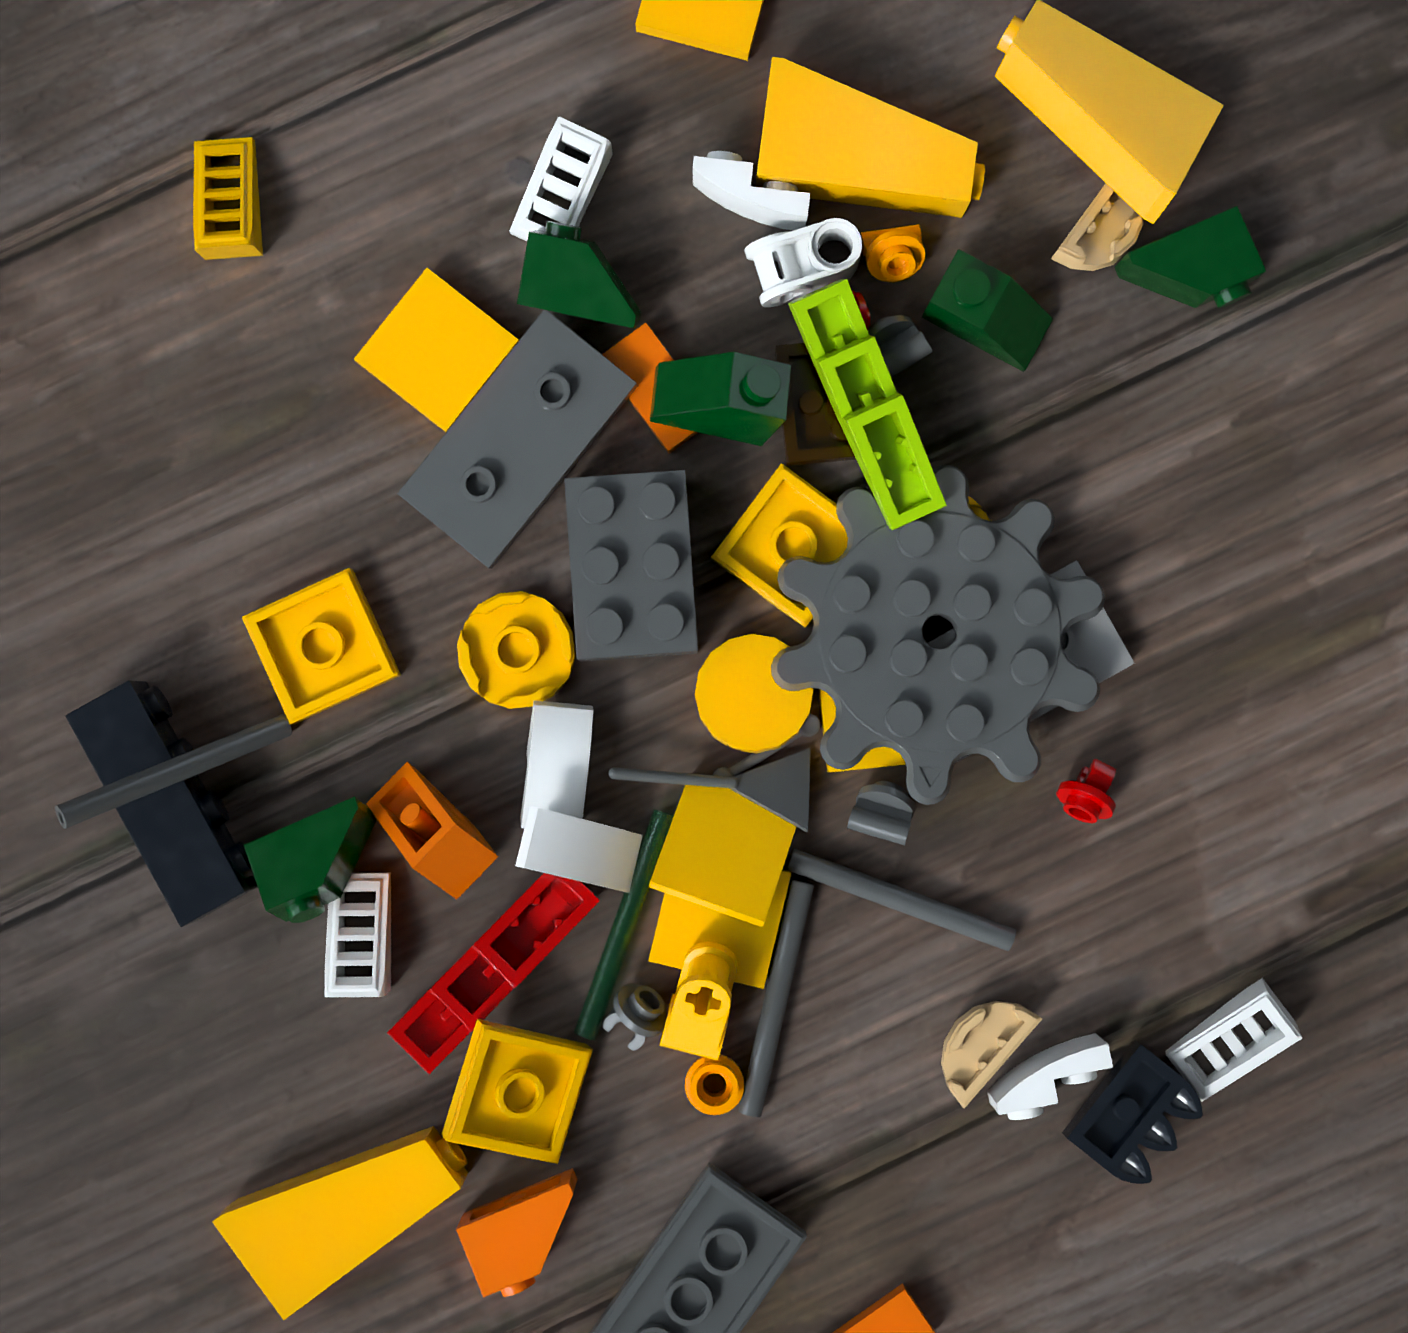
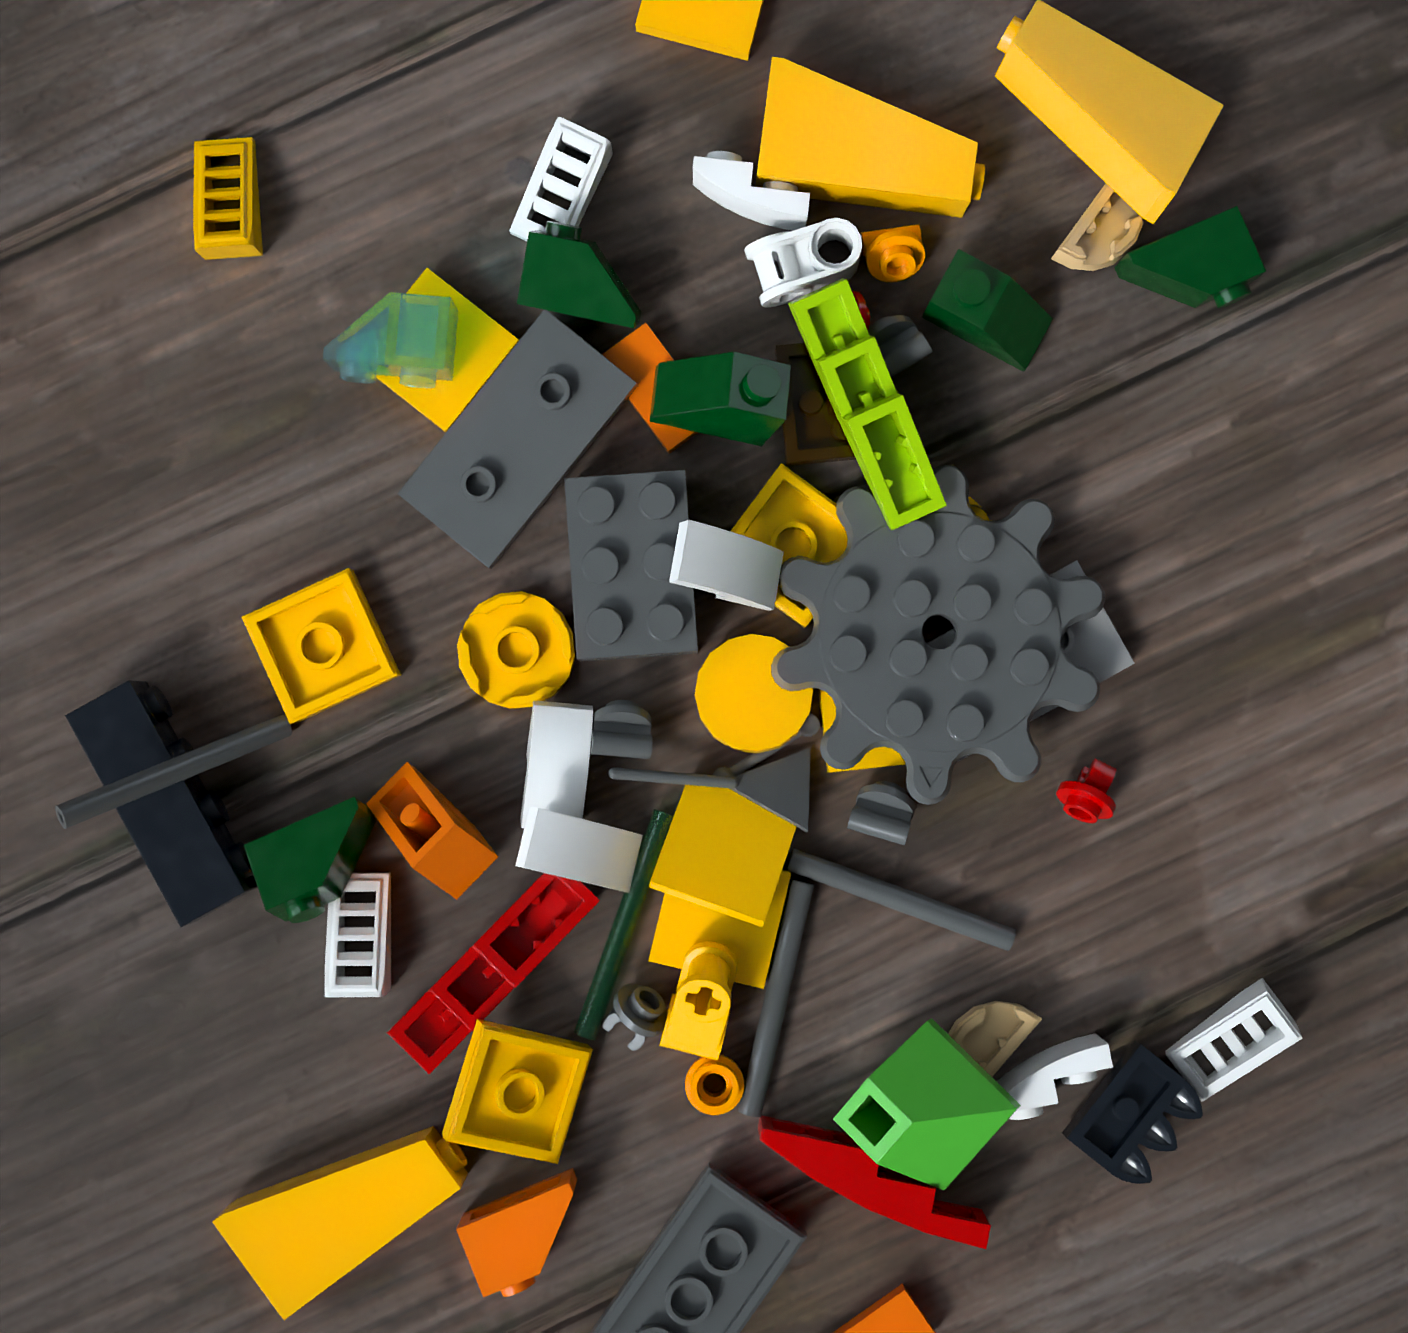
none -> clear light blue slope [323,292,458,388]
none -> dark grey plate [590,700,653,759]
none -> white slope [669,520,784,611]
none -> red slope [758,1116,991,1249]
none -> bright green slope [833,1018,1021,1190]

